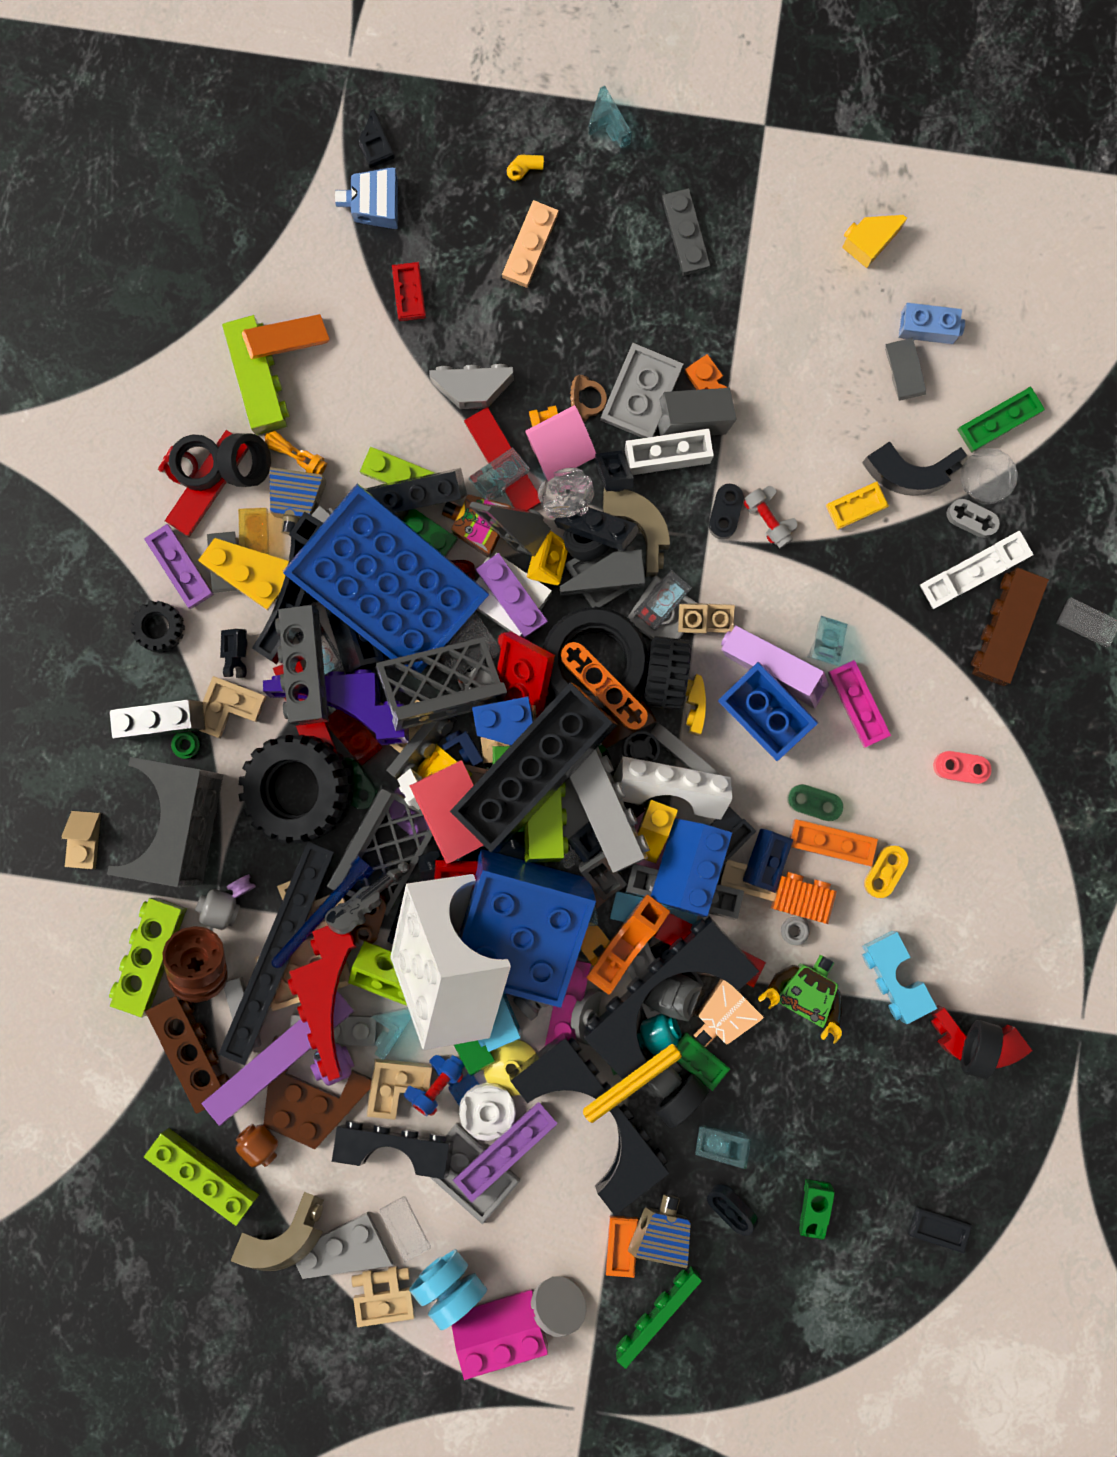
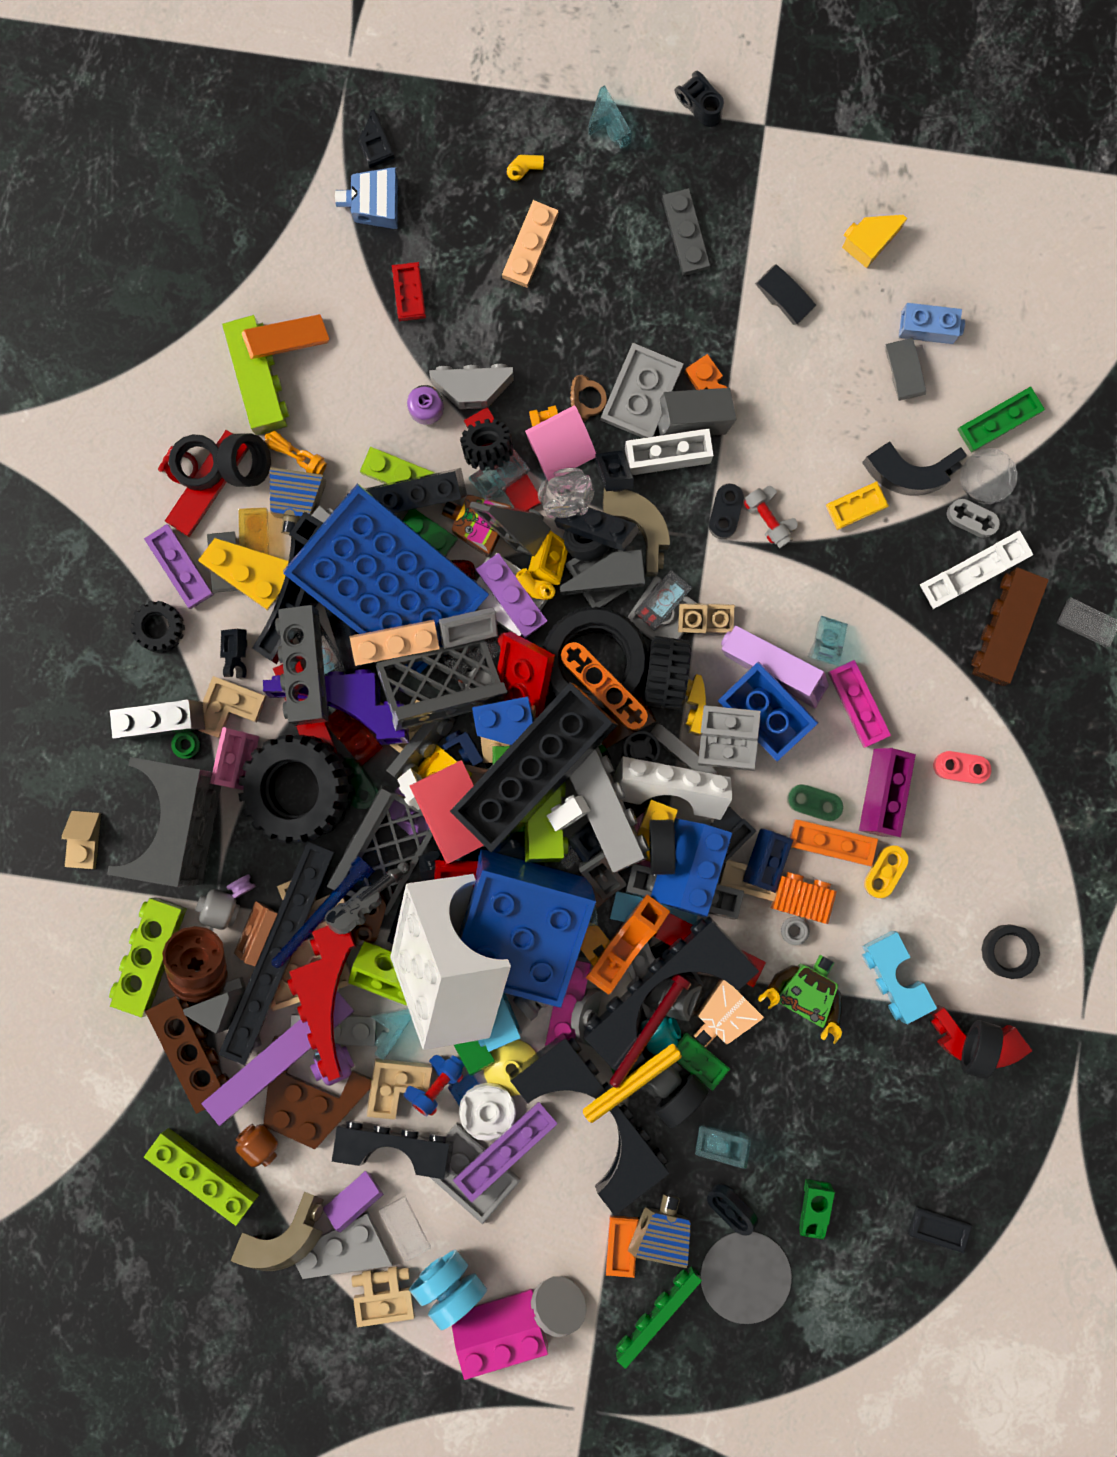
none -> dark grey slope [183,987,245,1034]
none -> bright pink slope [210,727,259,790]
none -> nougat plate [234,901,278,966]
none -> medium lavender tile [323,1171,384,1233]
none -> light nougat plate [349,620,439,666]
none -> medium lavender head [407,385,444,425]
none -> light grey tile [439,607,498,649]
none -> black tyre [460,419,514,471]
none -> yellow arm [515,568,556,600]
none -> white piece [547,795,591,831]
none -> dark red bar [610,974,692,1088]
none -> black tyre [649,820,675,875]
none -> black piece [674,71,724,127]
none -> light grey slope [698,705,761,771]
none -> flat silver sticker [701,1232,792,1324]
none -> black slope [755,264,816,325]
none -> magenta brick [859,748,916,838]
none -> black tyre [981,924,1040,979]

